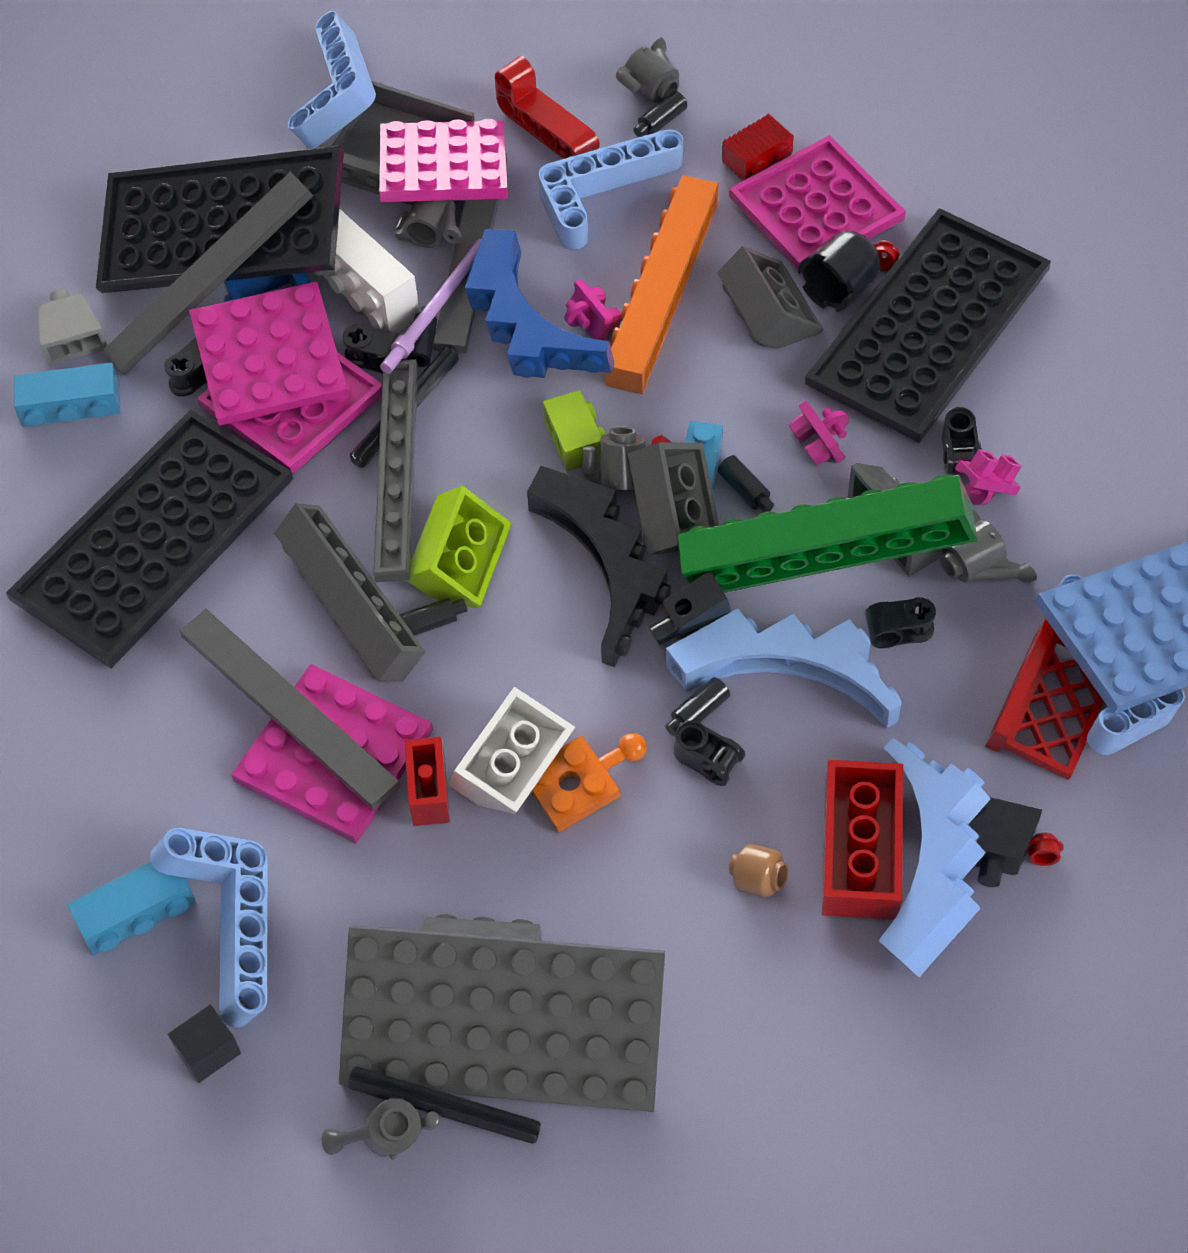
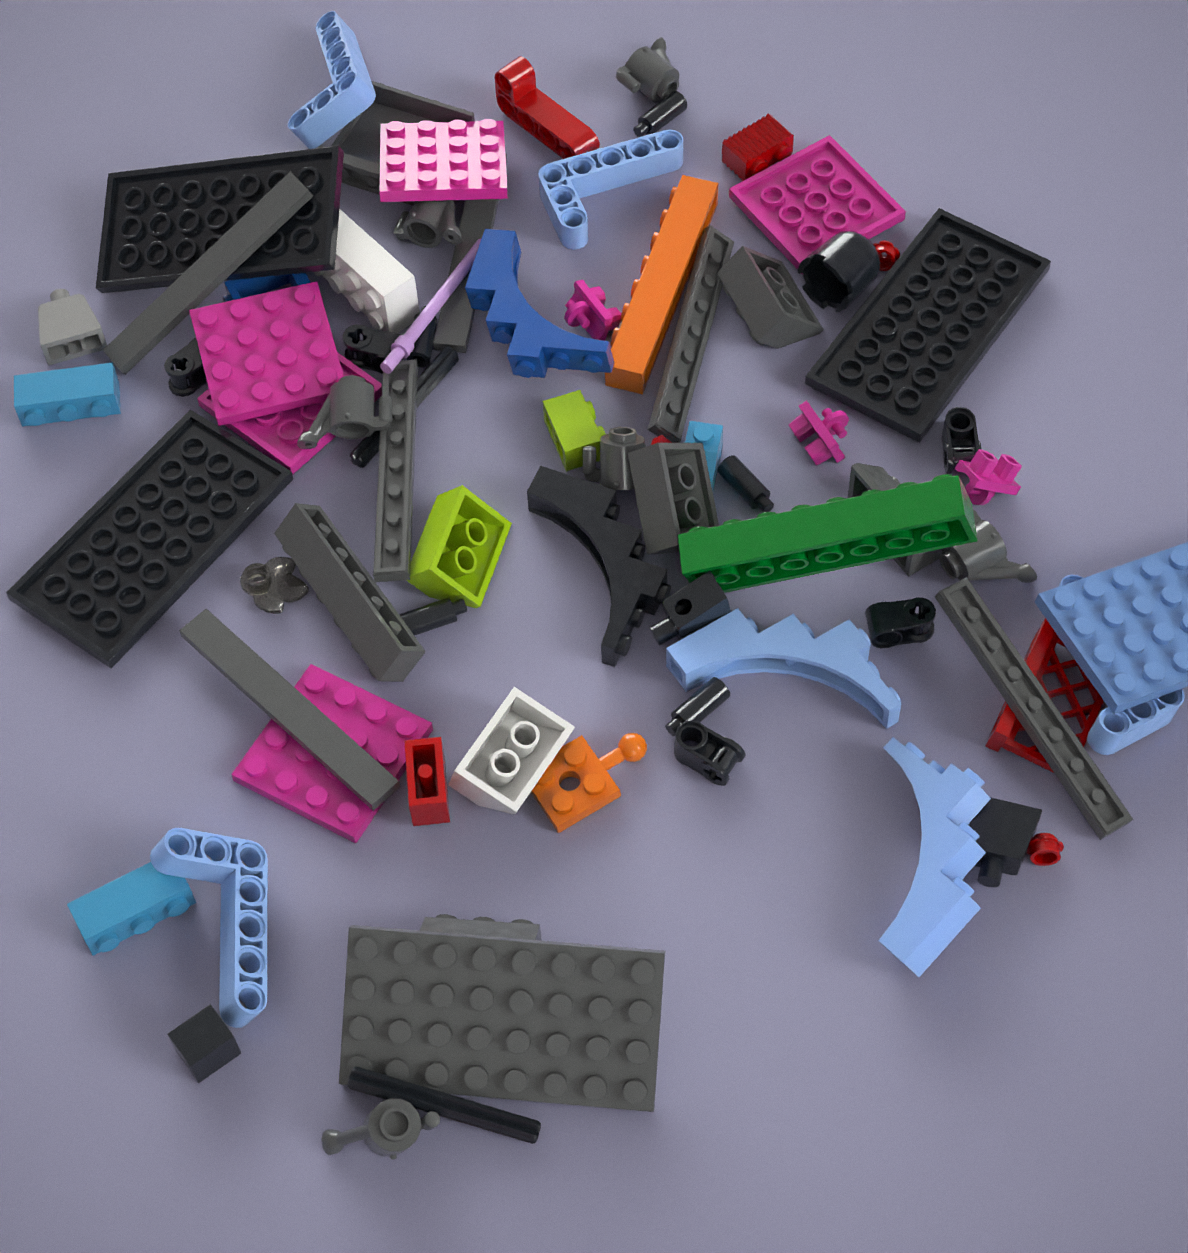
medium nougat head [729,844,788,897] -> none
red brick [821,760,903,920] -> none
none -> clear smoke plate [240,557,309,614]
none -> dark grey piece [297,375,392,449]
none -> dark grey tile [647,225,734,443]
none -> dark grey tile [935,577,1133,840]

